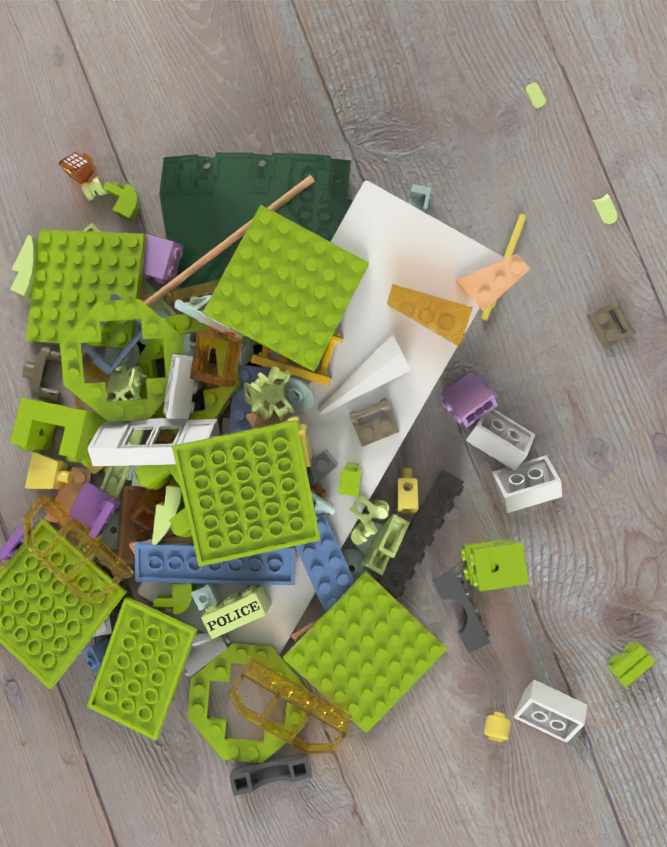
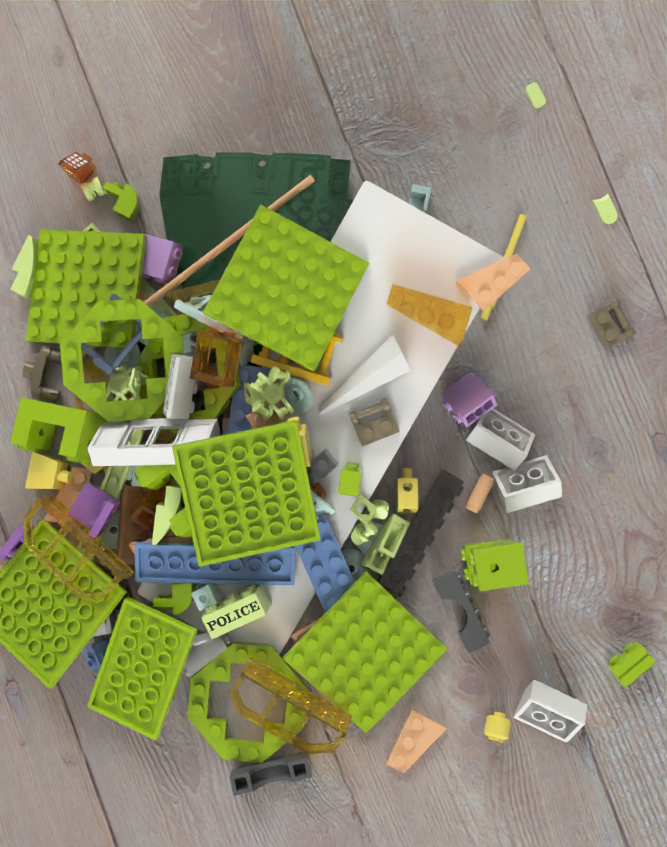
none -> light nougat wing [386,709,447,773]
none -> light nougat piece [465,473,495,514]

